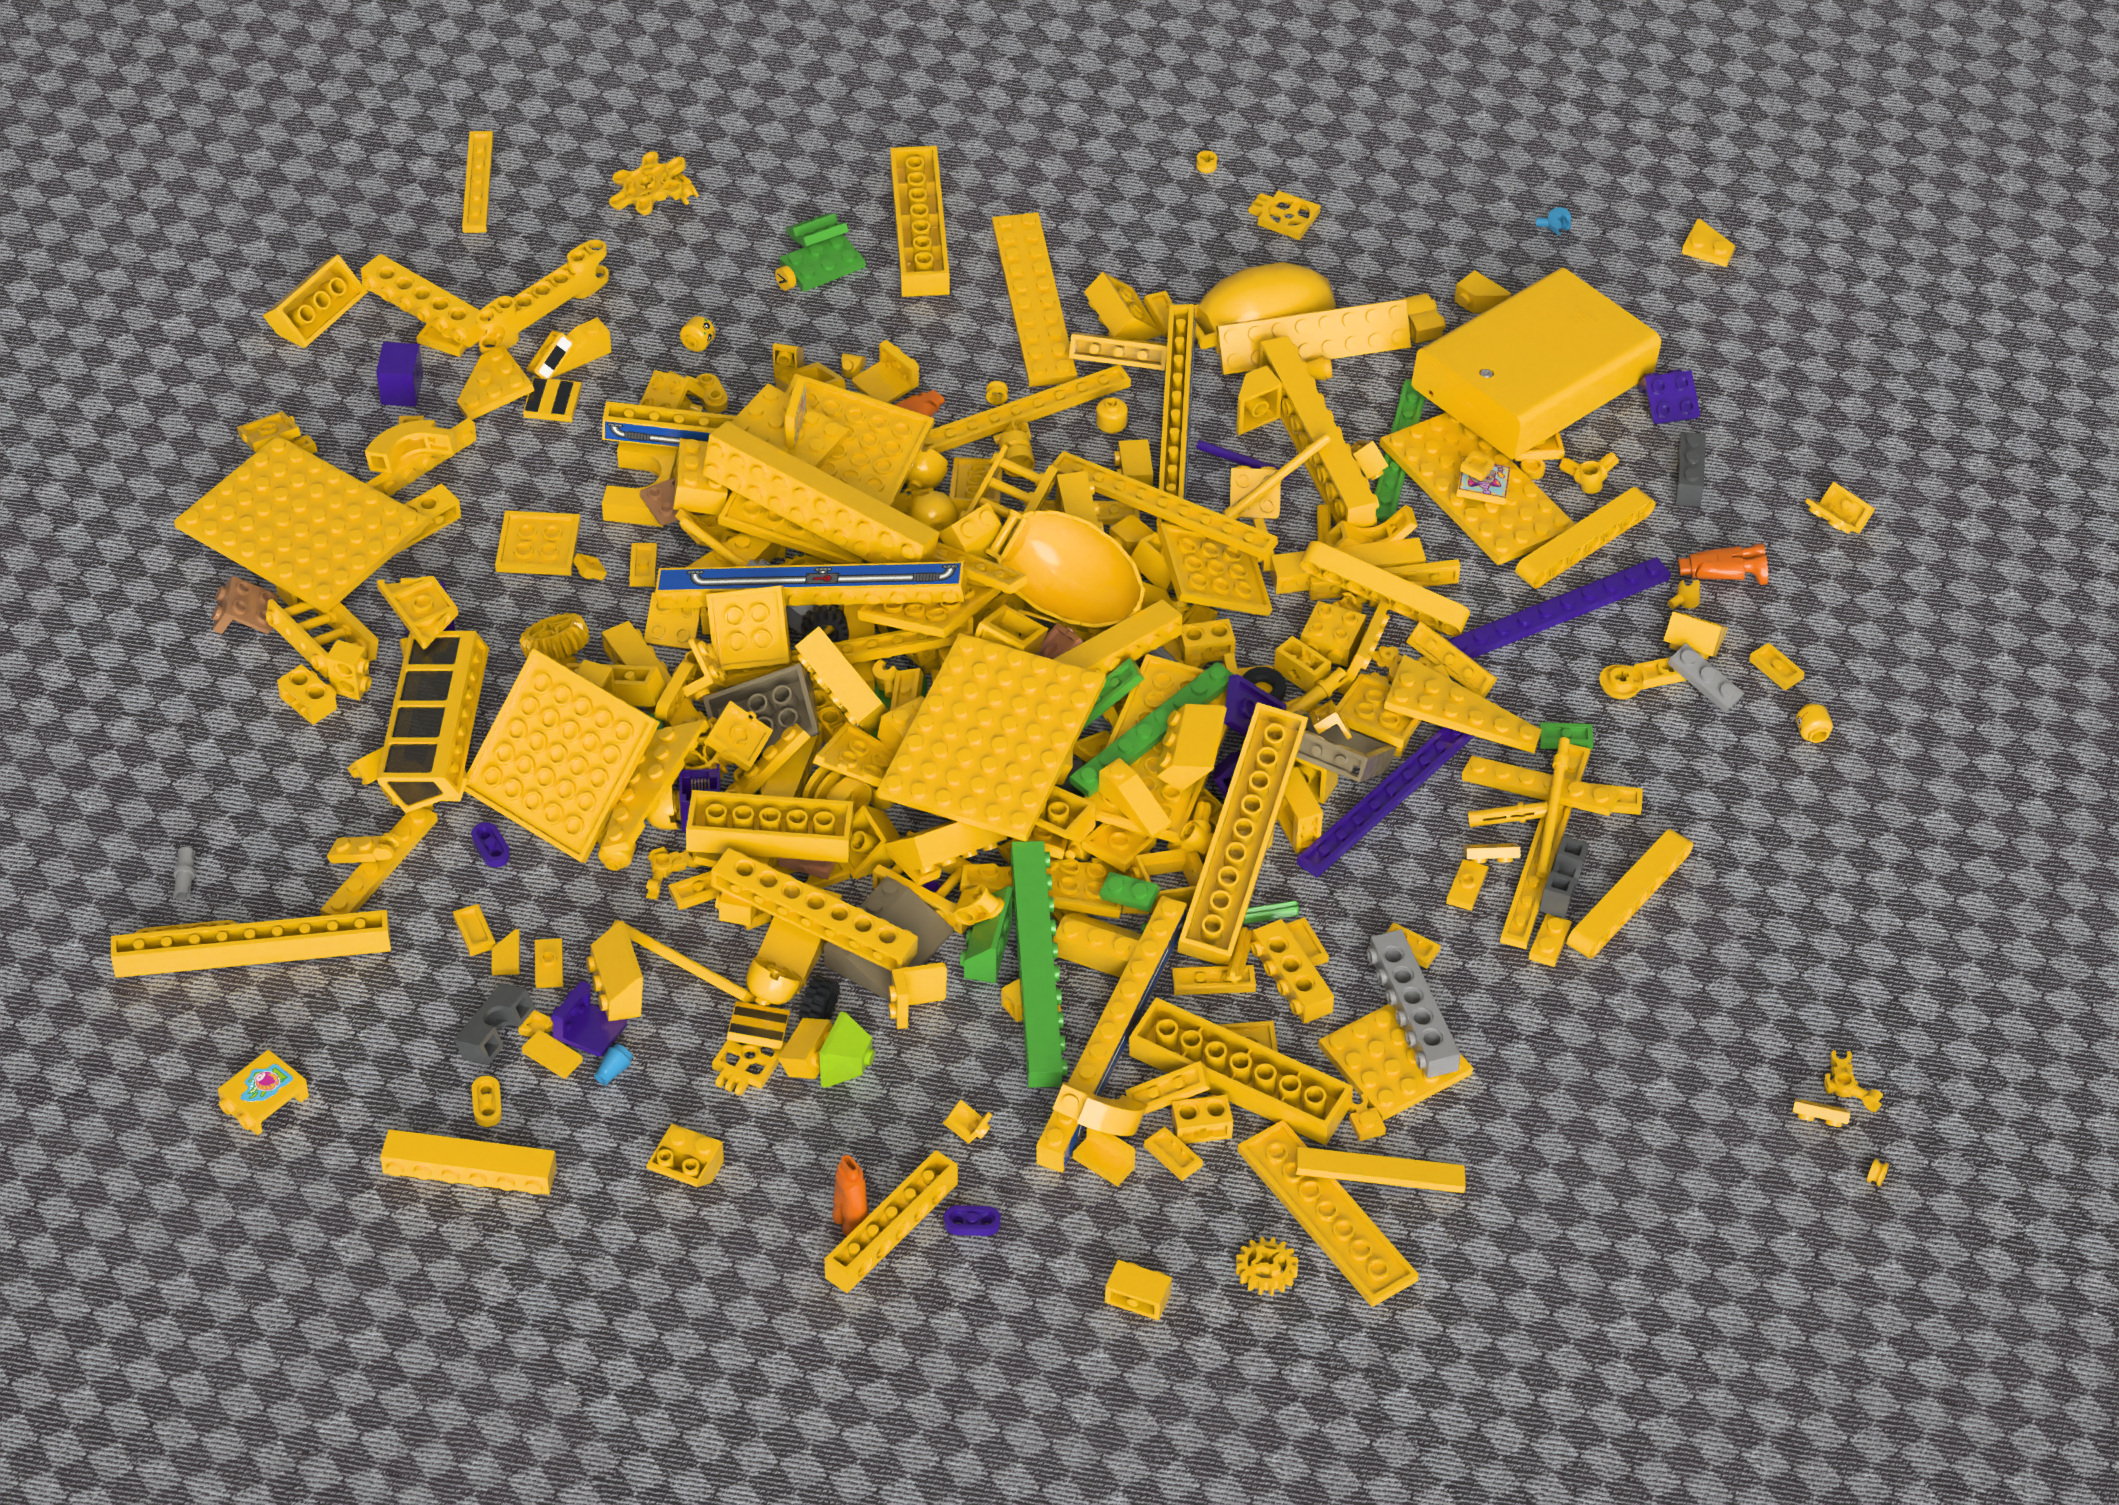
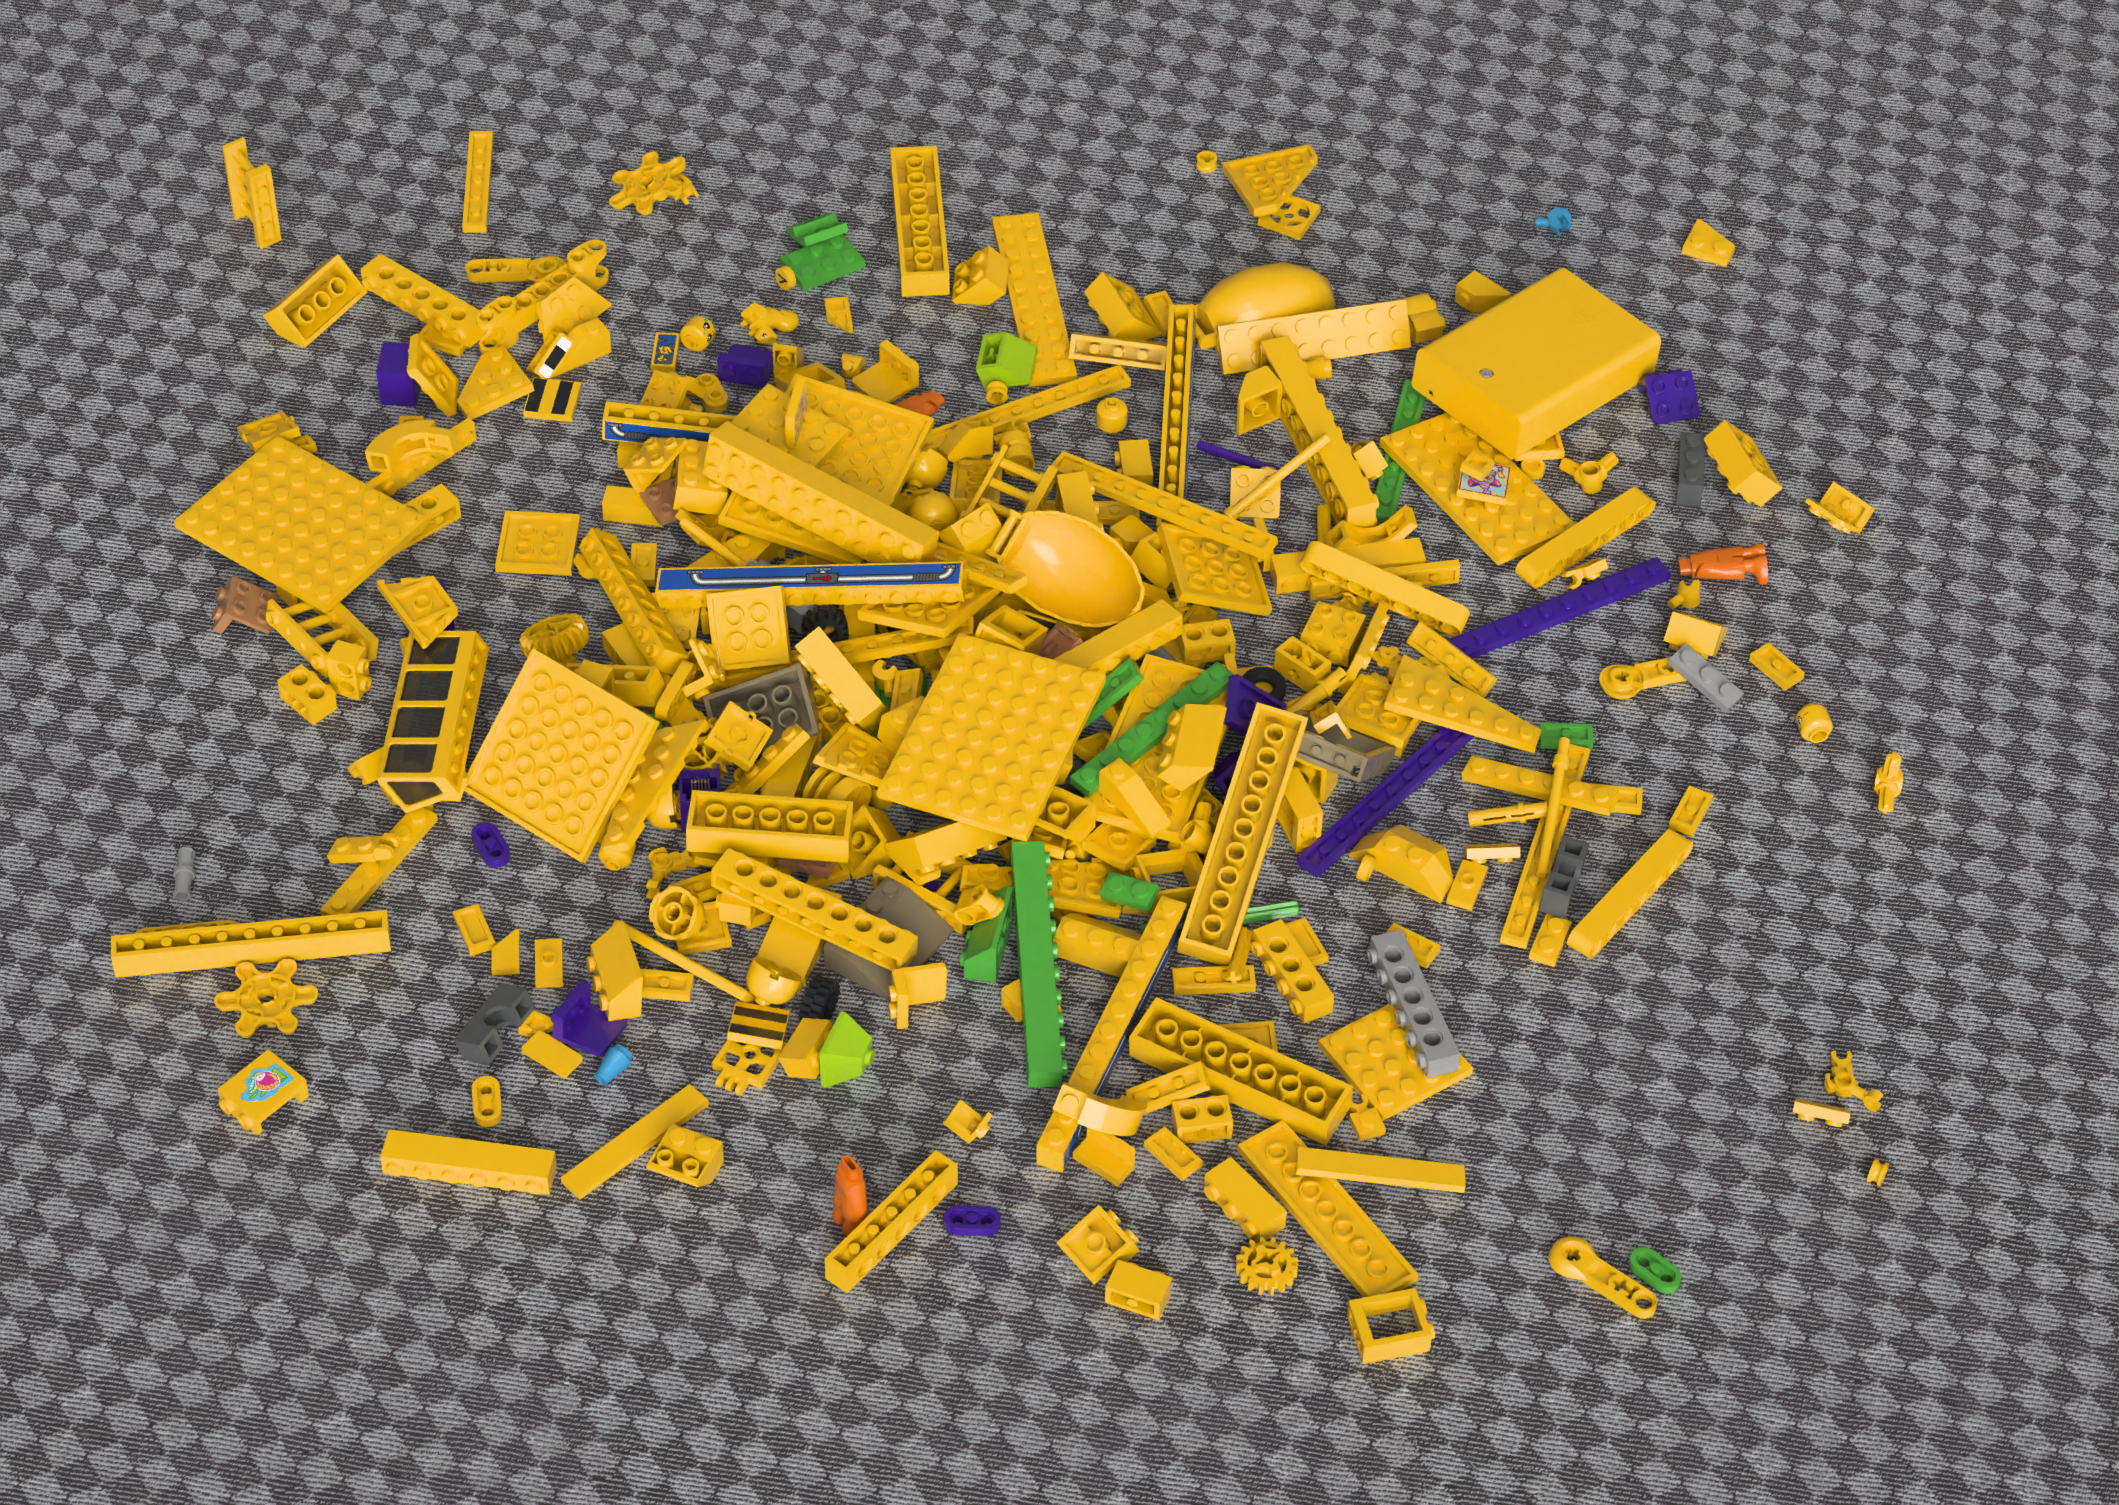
none -> yellow plate [214,959,318,1038]
none -> yellow fence [222,137,282,249]
none -> yellow plate [407,333,459,417]
none -> yellow beam [465,256,566,283]
none -> yellow wing [536,276,612,342]
none -> yellow tile [561,1084,709,1200]
none -> yellow brick [579,527,689,675]
none -> yellow bracket [623,437,688,493]
none -> yellow plate [640,969,694,1002]
none -> yellow cylinder [649,886,705,941]
none -> tile [651,332,681,373]
none -> yellow tile [675,901,732,955]
none -> dark purple bracket [717,345,773,388]
none -> yellow animal [740,302,799,345]
none -> yellow tile [824,296,853,333]
none -> yellow slope [938,419,993,462]
none -> yellow slope [952,245,1009,305]
none -> lime slope [976,332,1038,389]
none -> yellow plate [1057,1205,1140,1285]
none -> yellow brick [1204,1157,1287,1243]
none -> yellow plate [1222,144,1318,217]
none -> yellow window [1347,1288,1435,1364]
none -> yellow wedge [1349,825,1454,904]
none -> yellow tile [1356,854,1376,882]
none -> yellow beam [1548,1236,1657,1319]
none -> yellow plate [1561,559,1608,590]
none -> bright green plate [1629,1247,1682,1294]
none -> yellow plate [1668,786,1714,837]
none -> yellow brick [1703,420,1783,507]
none -> yellow axle [1873,751,1904,814]

